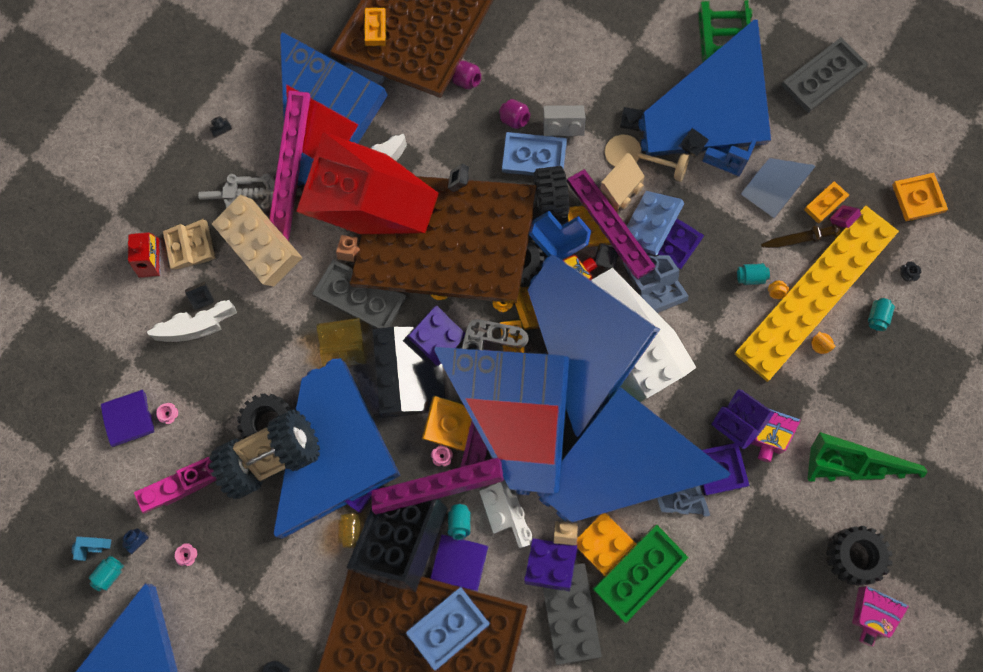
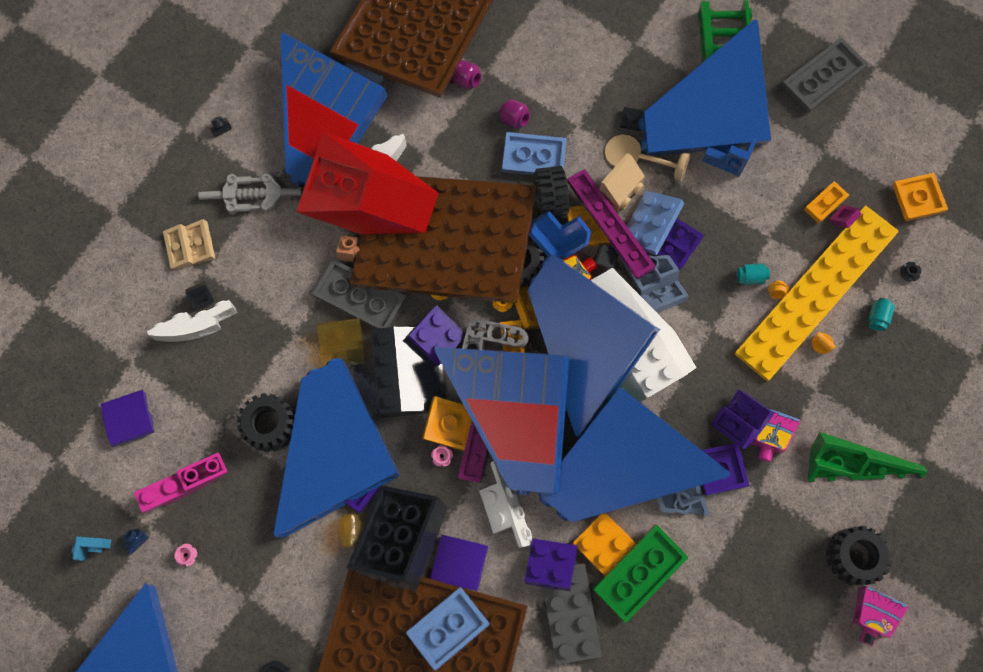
teal brick [89,556,124,591] -> none
red torso [128,233,160,278] -> none
bright pink plate [156,403,178,424] -> none
black plate [209,410,320,500] -> none
tan brick [212,195,303,287] -> none
dark pink tile [269,91,310,241] -> none
light orange plate [365,8,386,46] -> none
magenta plate [372,457,504,514] -> none
black plate [448,164,469,192] -> none
teal brick [448,504,471,540] -> none
light grey brick [543,105,585,136] -> none
tan plate [554,521,578,545] -> none
black plate [679,128,709,158] -> none
sand blue slope [741,158,816,218] -> none
dark brown sword [761,224,840,248] -> none

